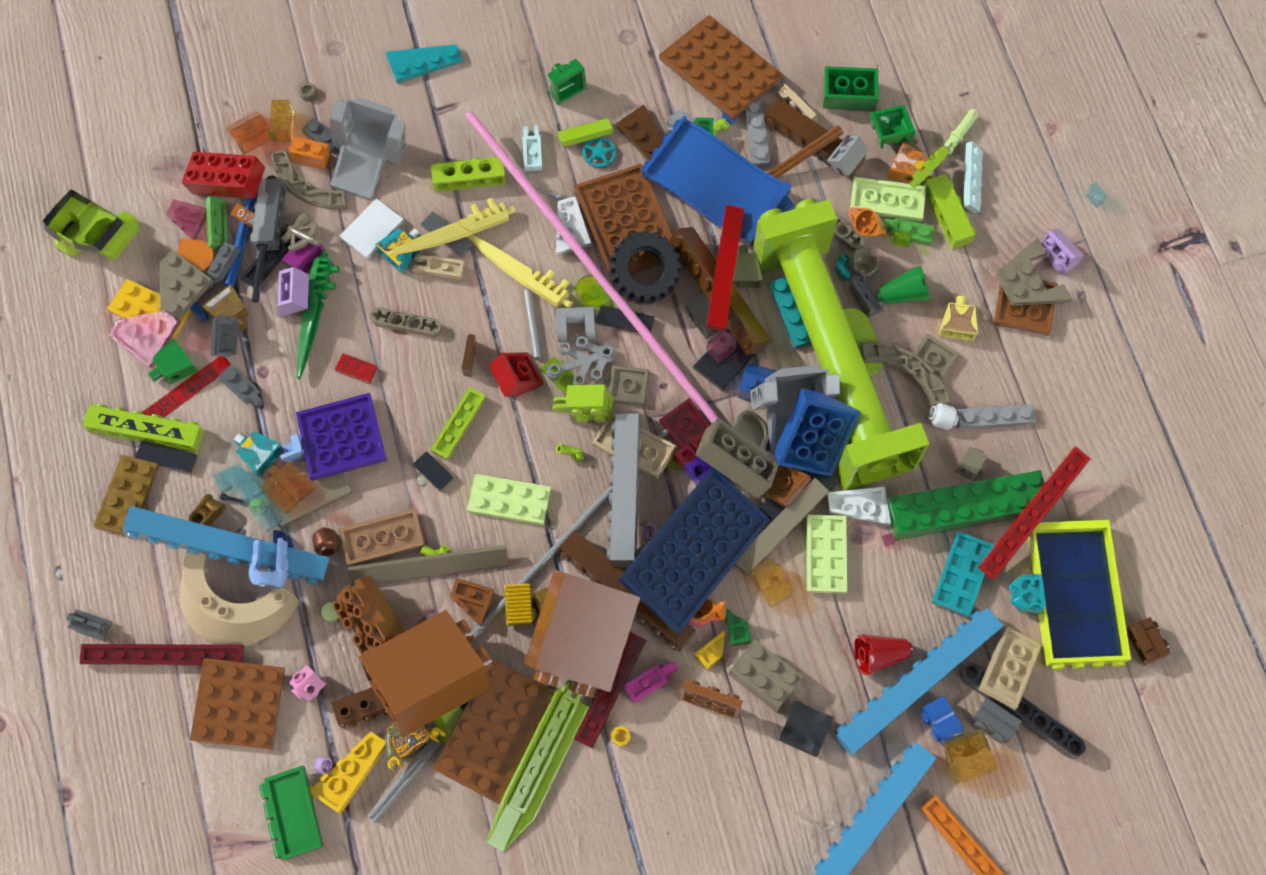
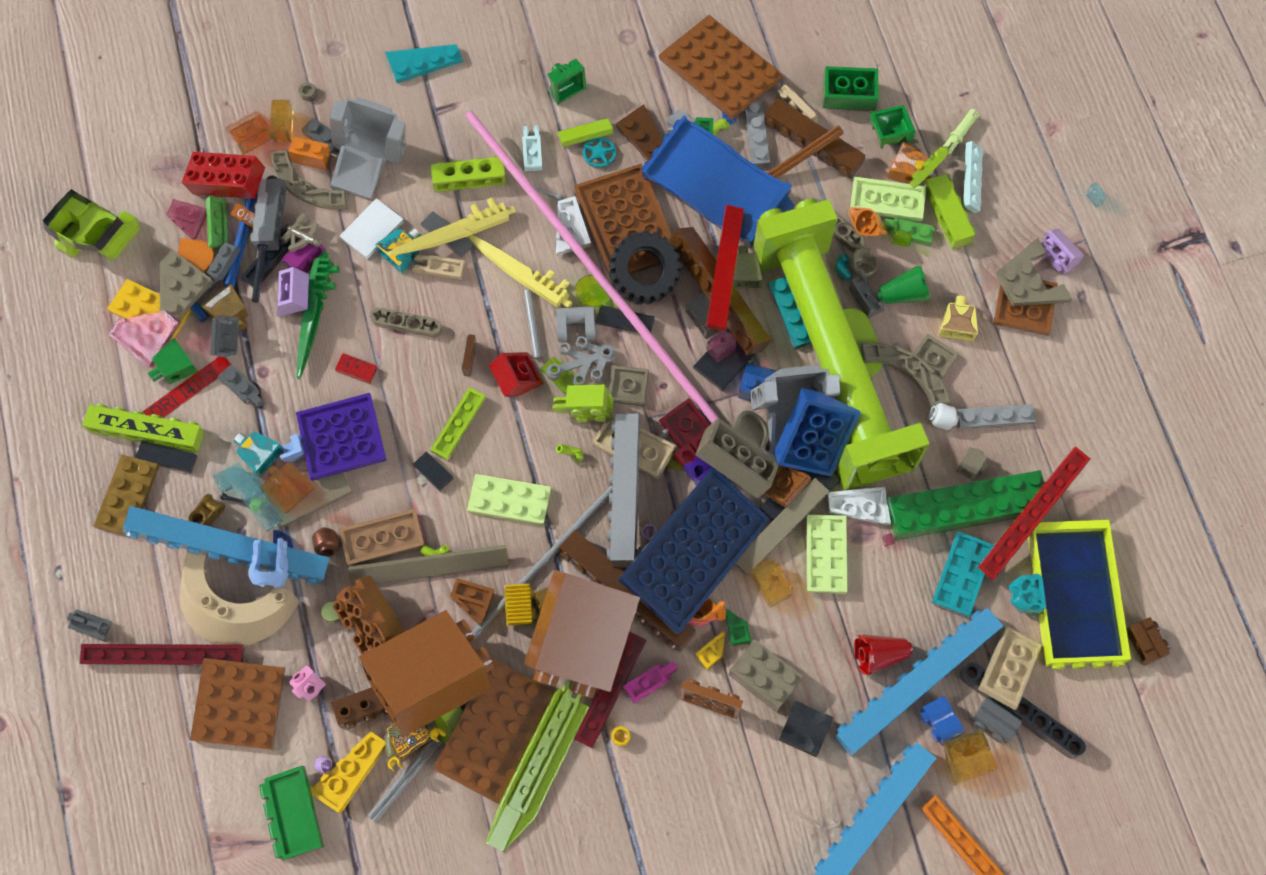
light grey hinge [827,135,869,176] -> none

